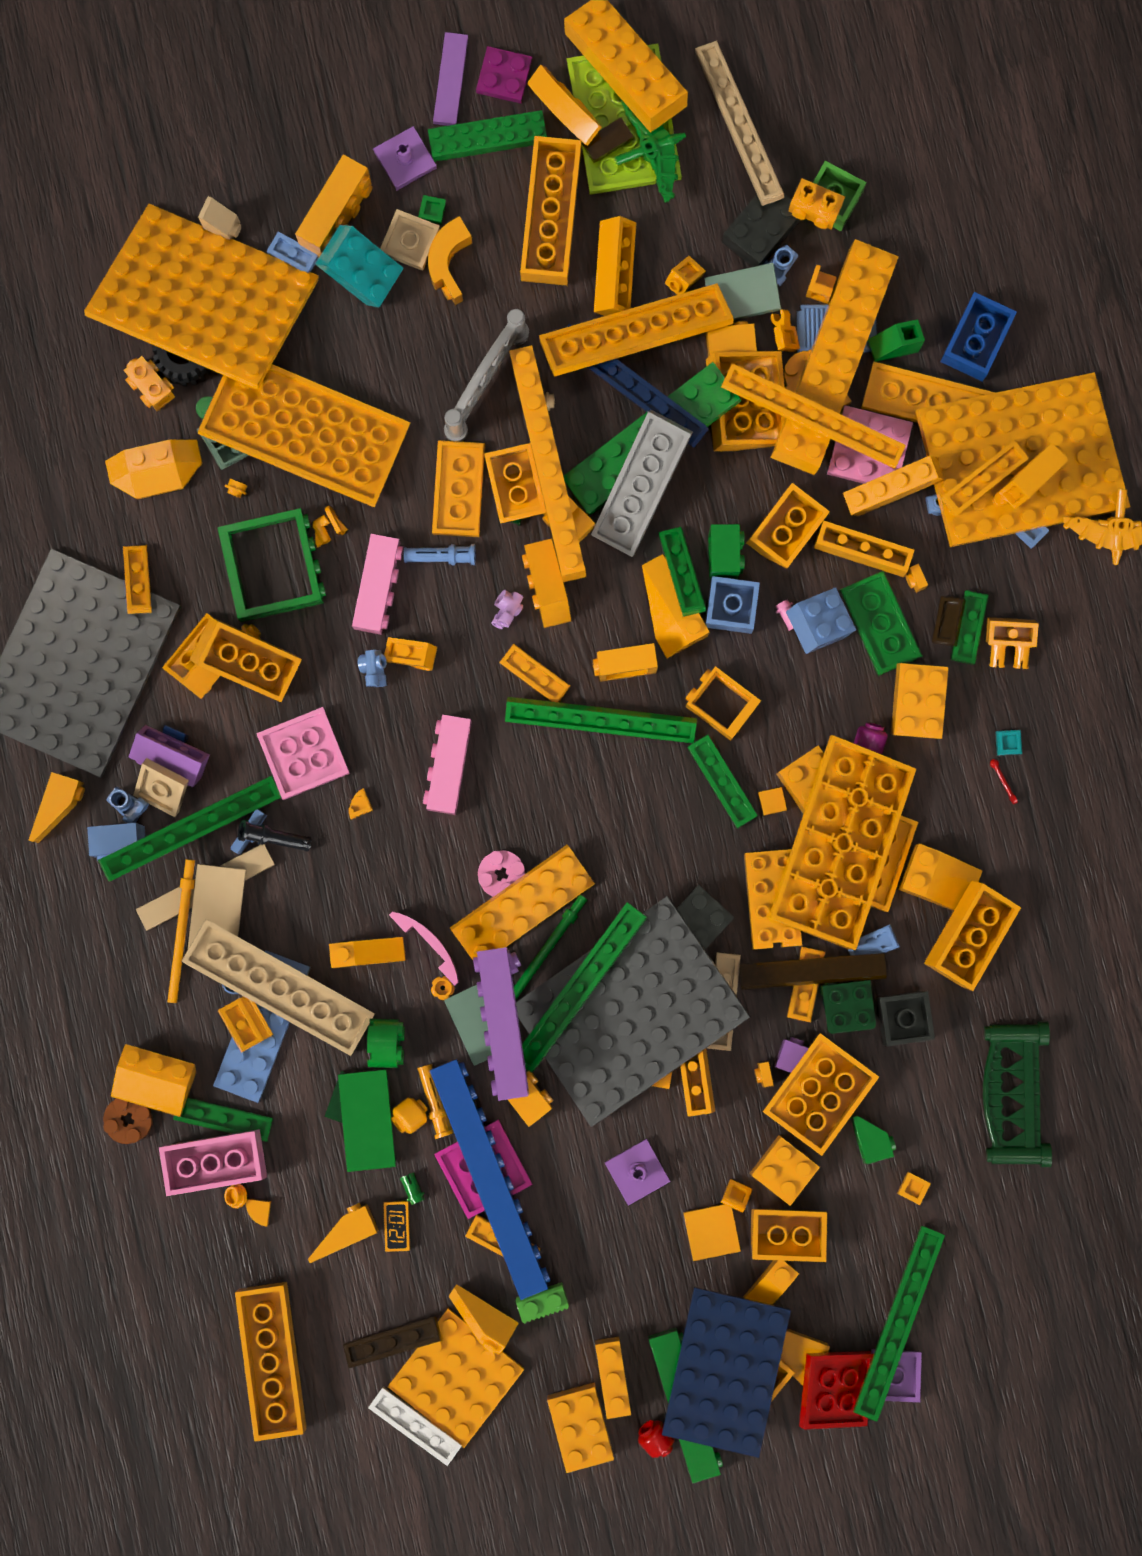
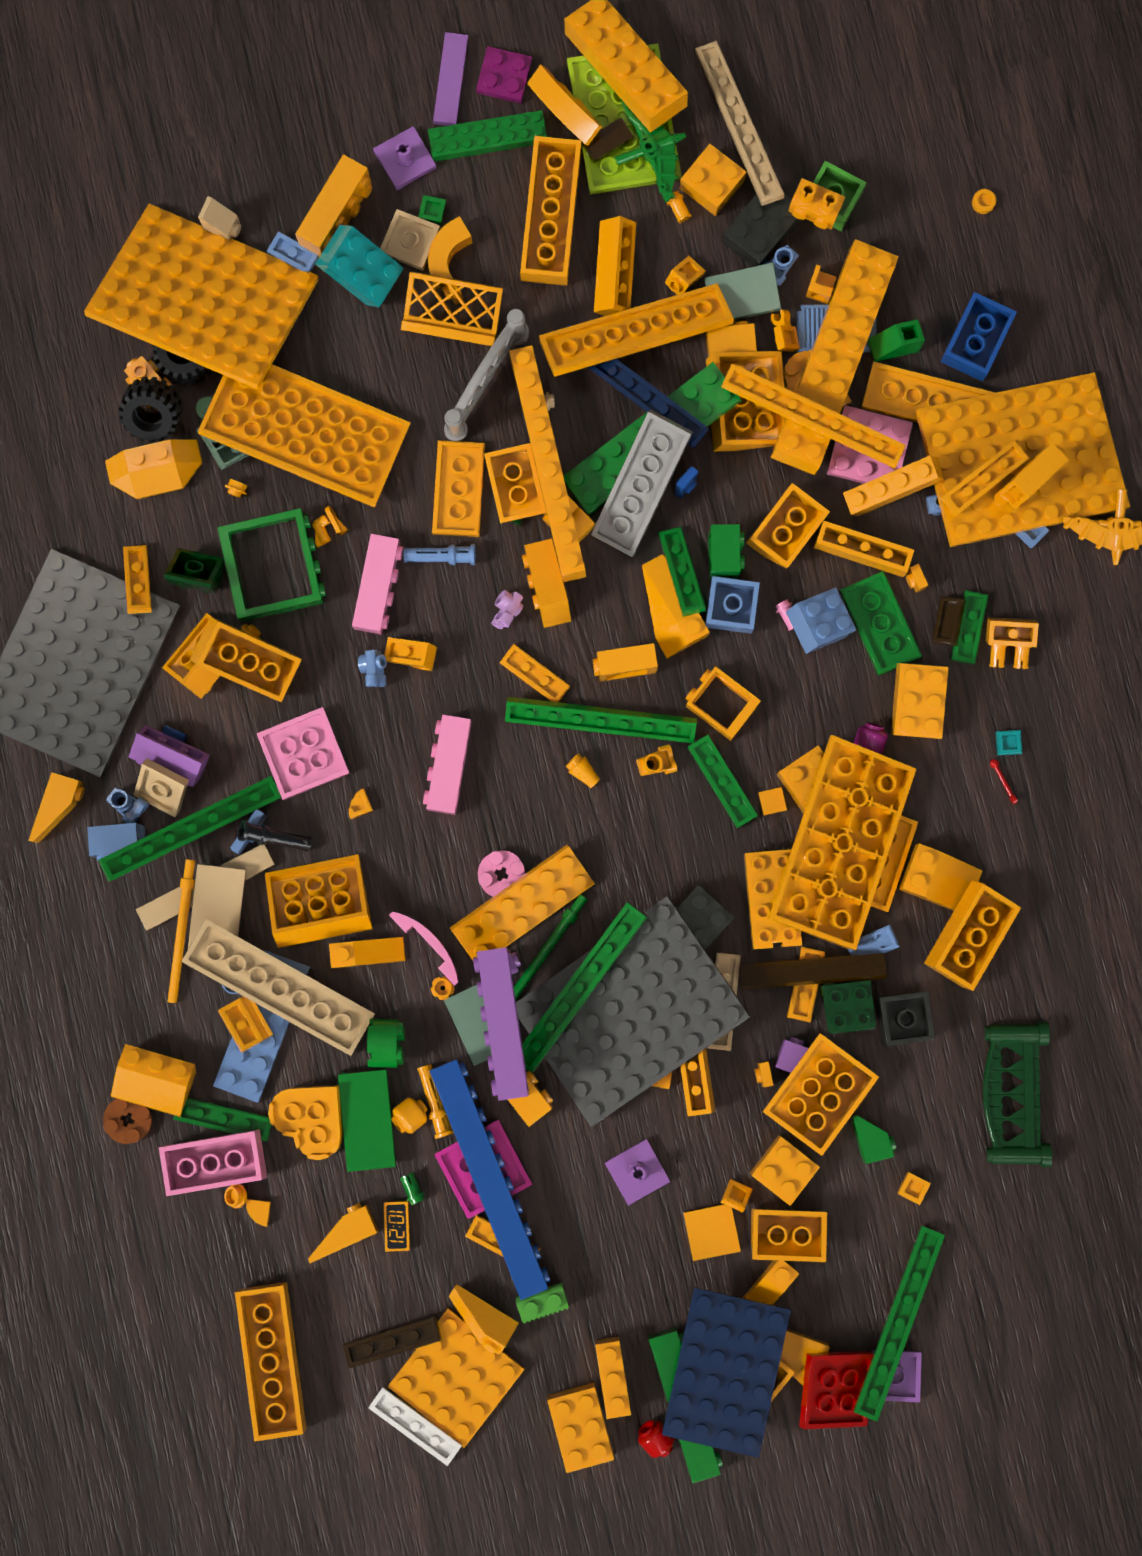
none -> black tyre [118,377,183,443]
none -> dark green slope [164,548,224,594]
none -> light orange slope [265,854,372,948]
none -> light orange plate [268,1085,343,1160]
none -> light orange fence [401,272,503,346]
none -> light orange cone [566,753,601,788]
none -> light orange plate [636,744,677,776]
none -> light orange pin [666,191,691,223]
none -> blue plate [675,466,698,499]
none -> light orange brick [679,144,746,216]
none -> light orange tile [972,189,996,214]

